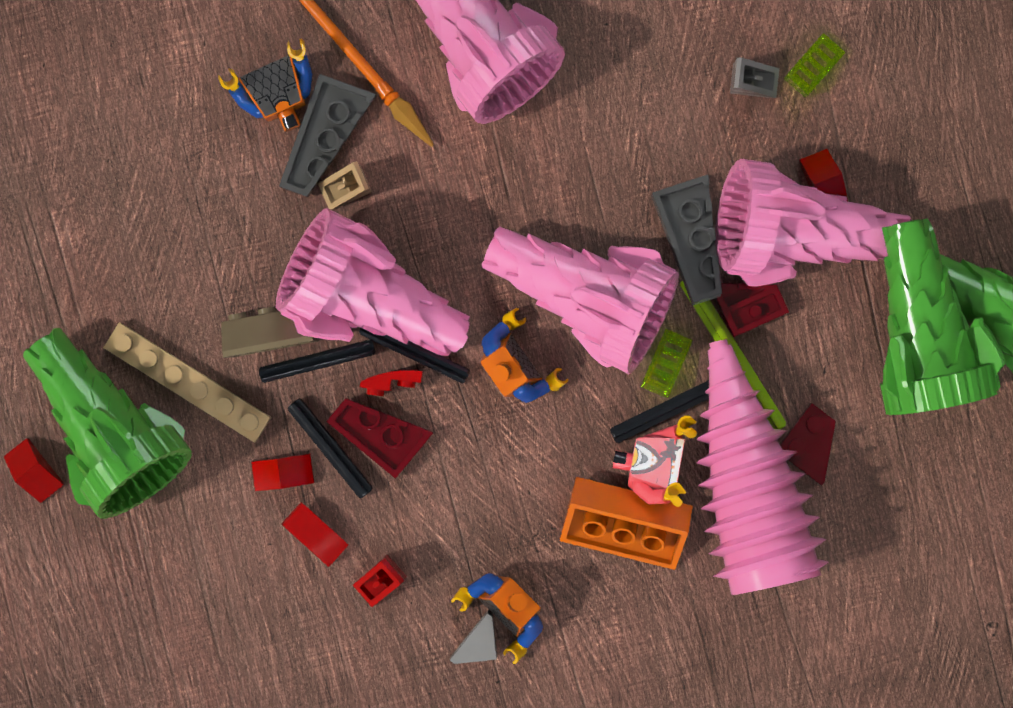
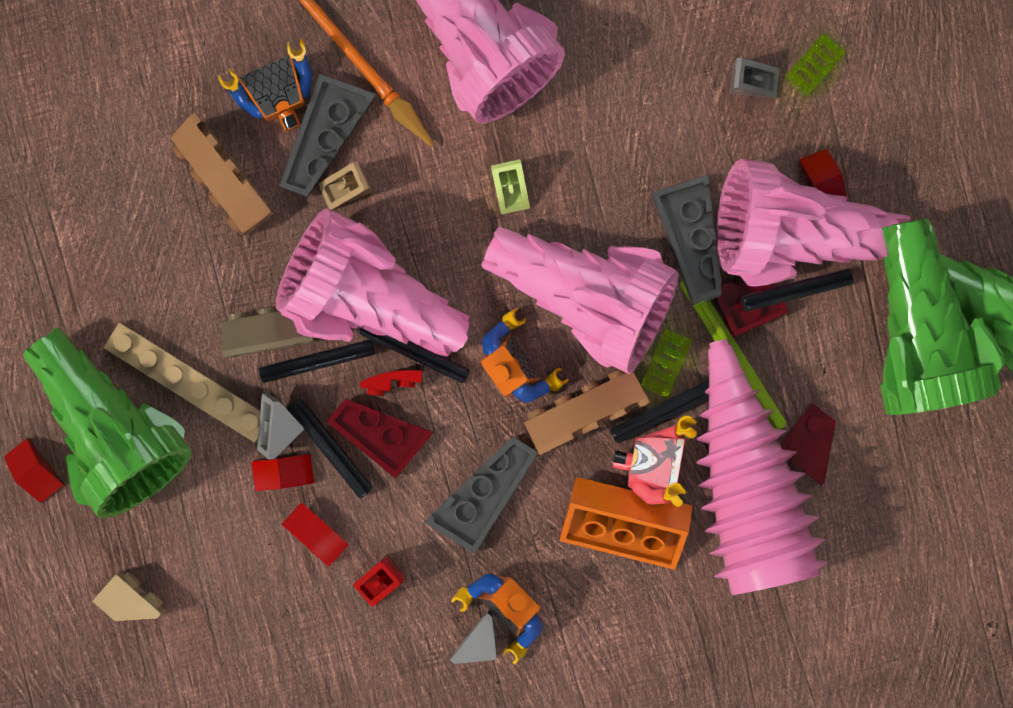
none -> tan slope [92,571,166,621]
none -> medium nougat wedge [171,113,275,235]
none -> light grey slope [257,393,304,460]
none -> dark grey wing [424,436,538,554]
none -> yellowish green slope [491,159,530,214]
none -> medium nougat wedge [524,369,650,455]
none -> black axle [740,269,854,312]

